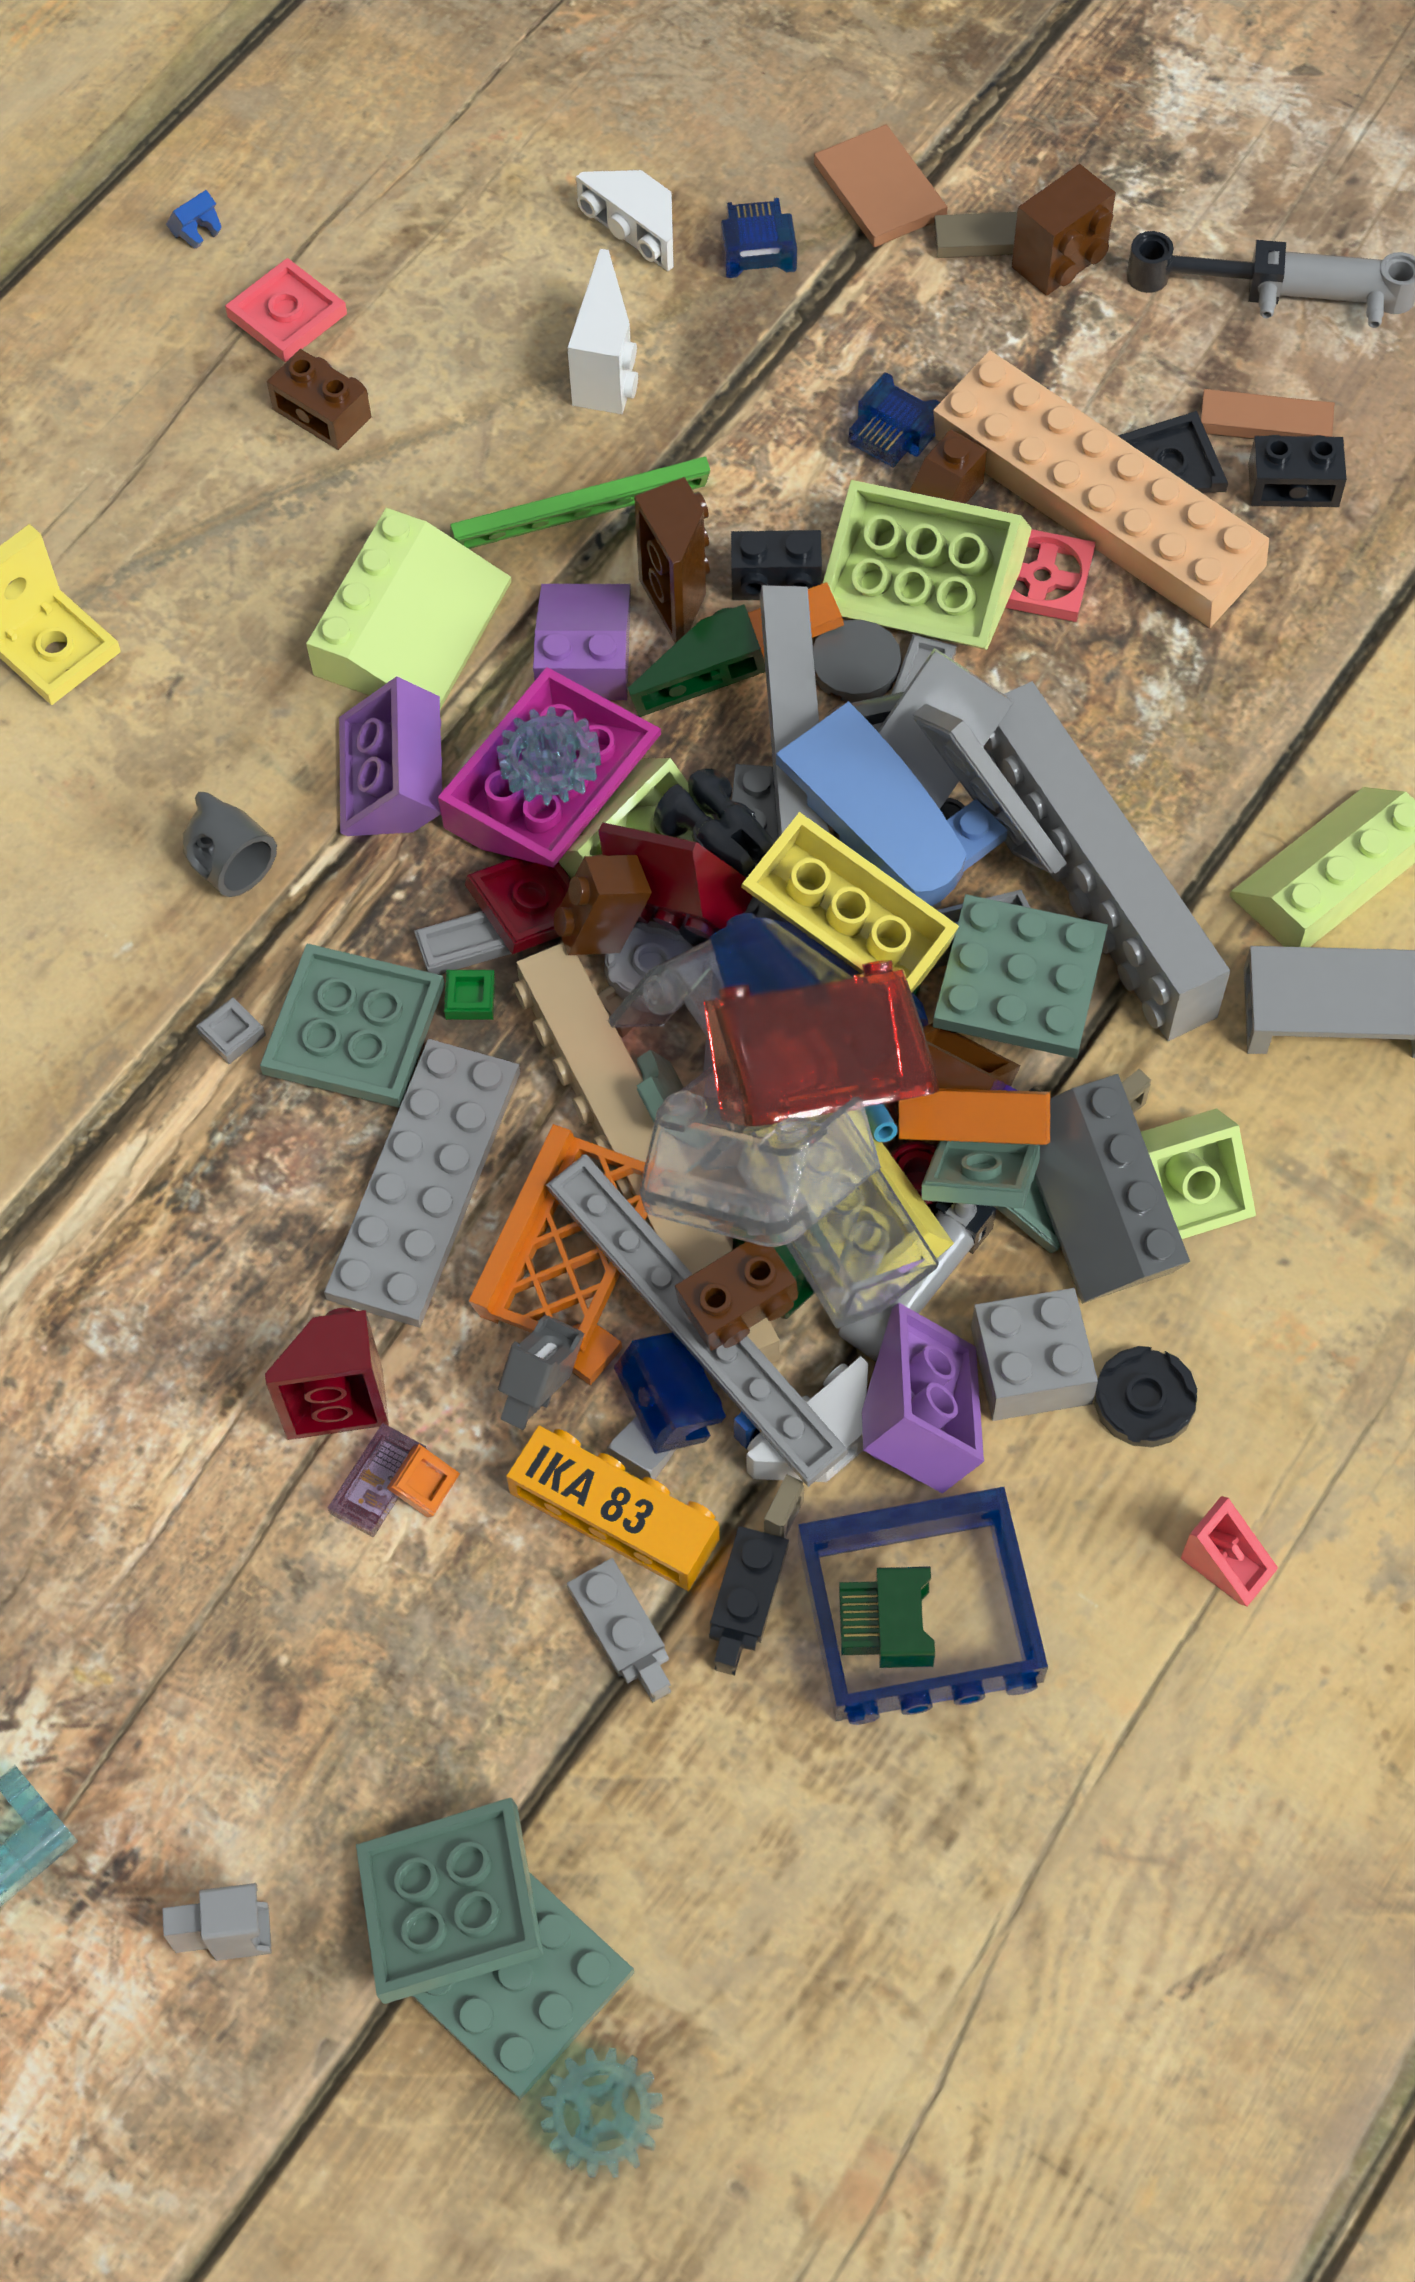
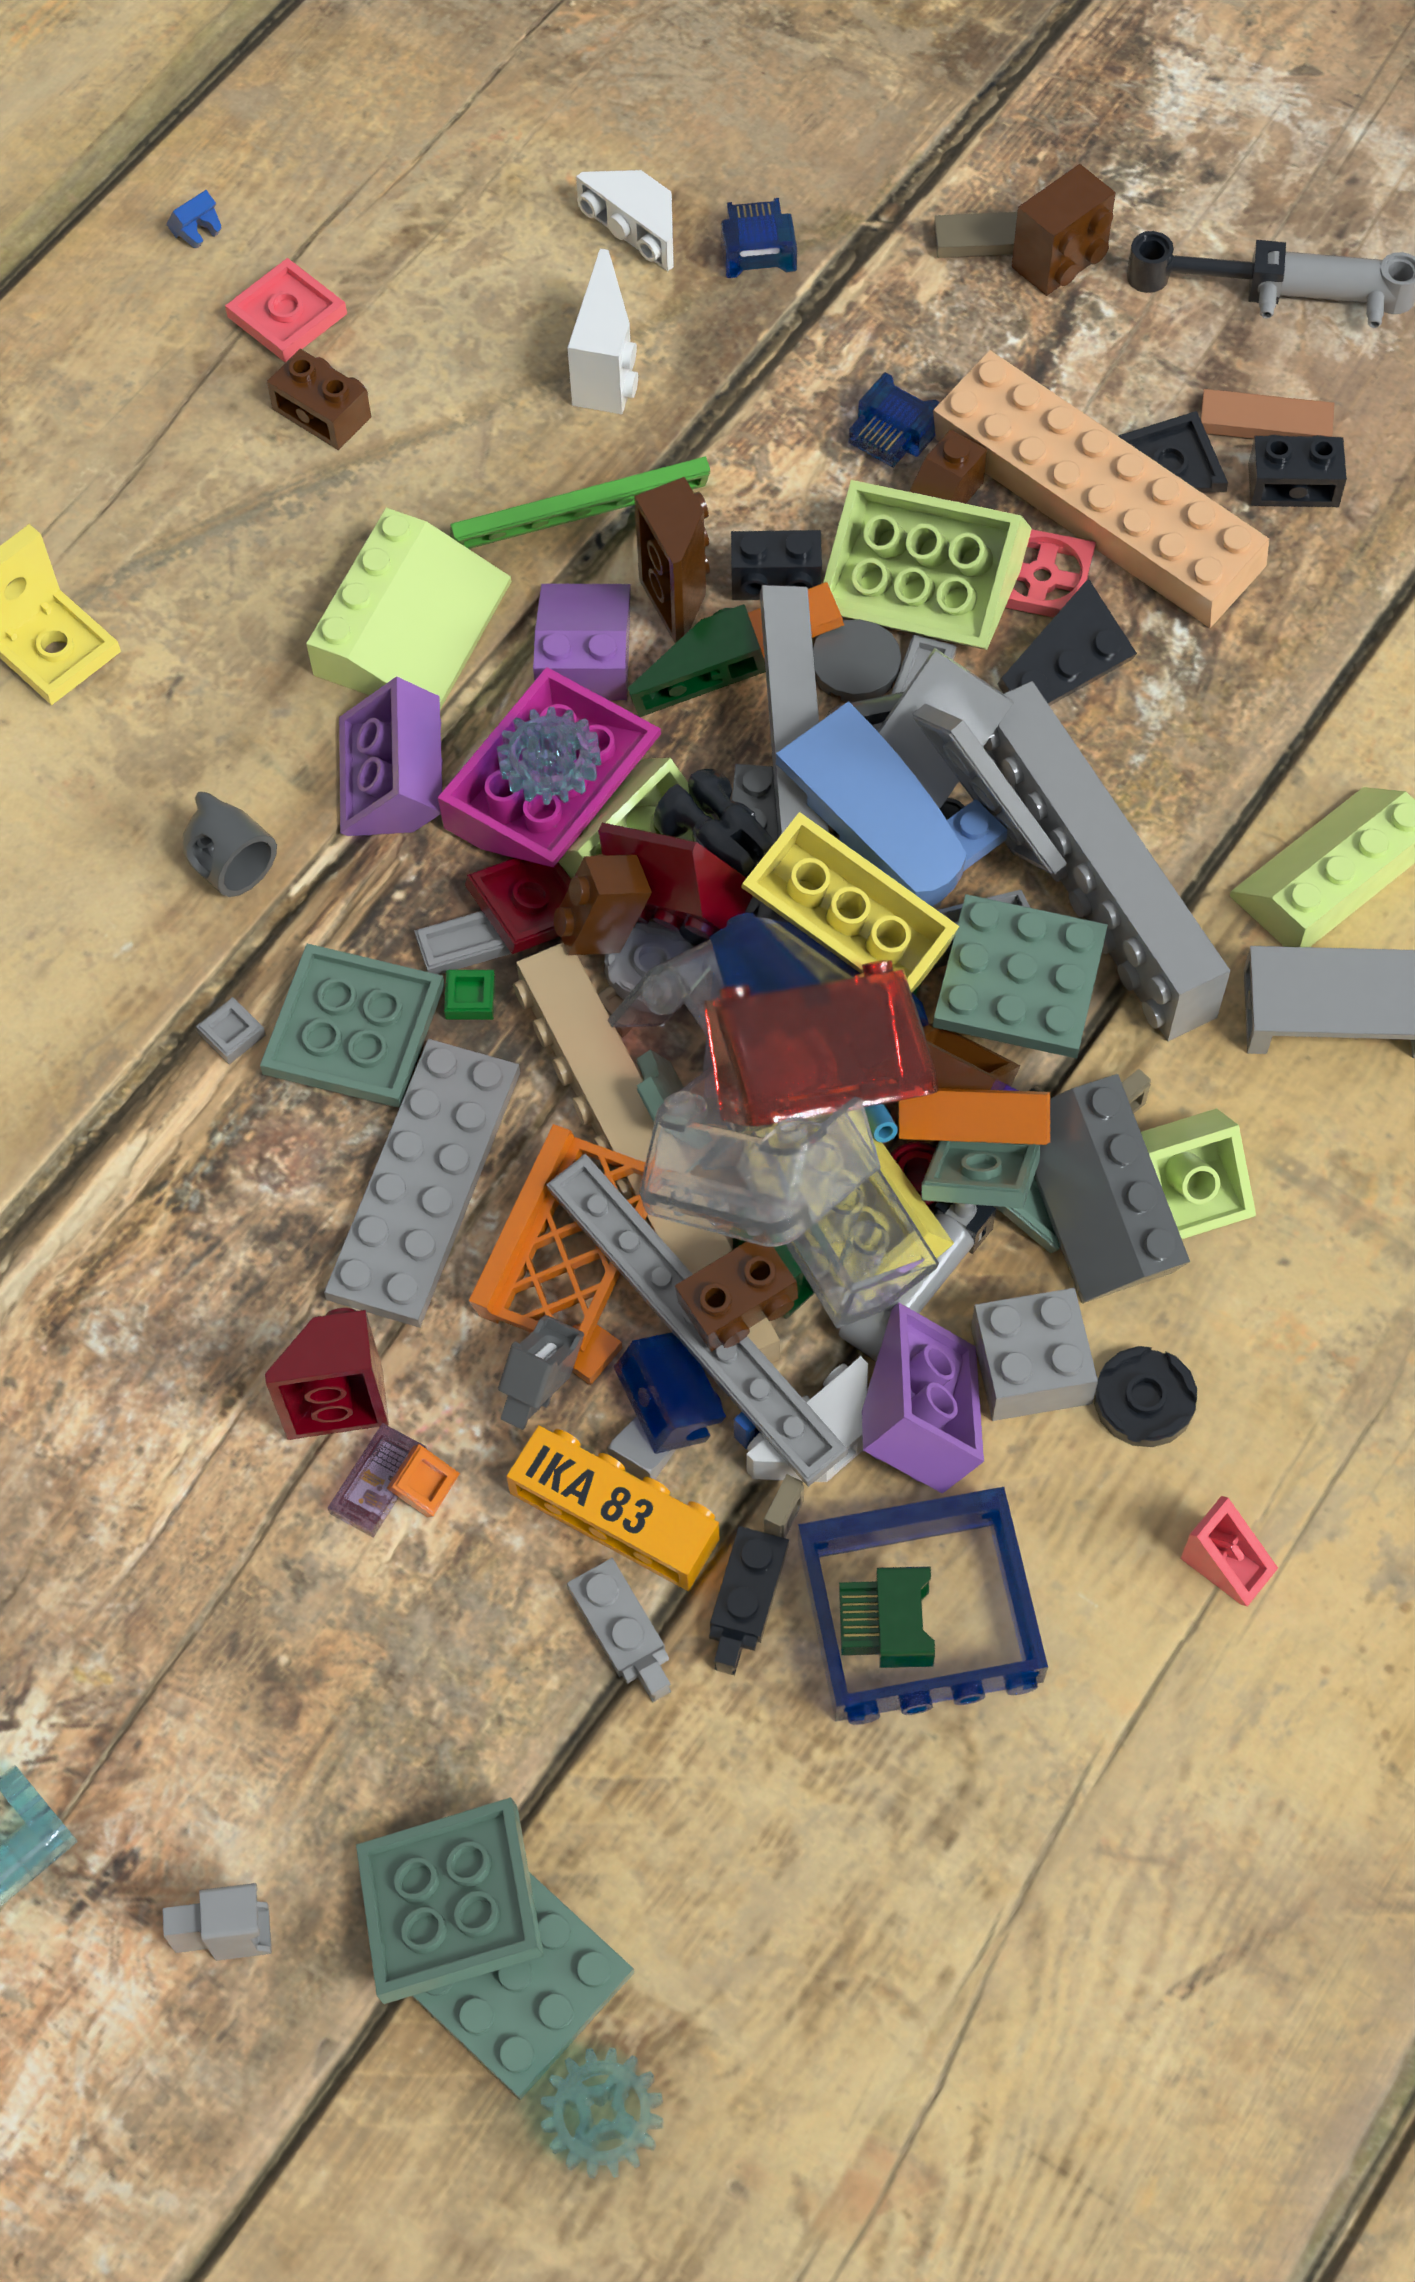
nougat tile [814,124,948,247] -> none
none -> black wing [997,578,1137,706]

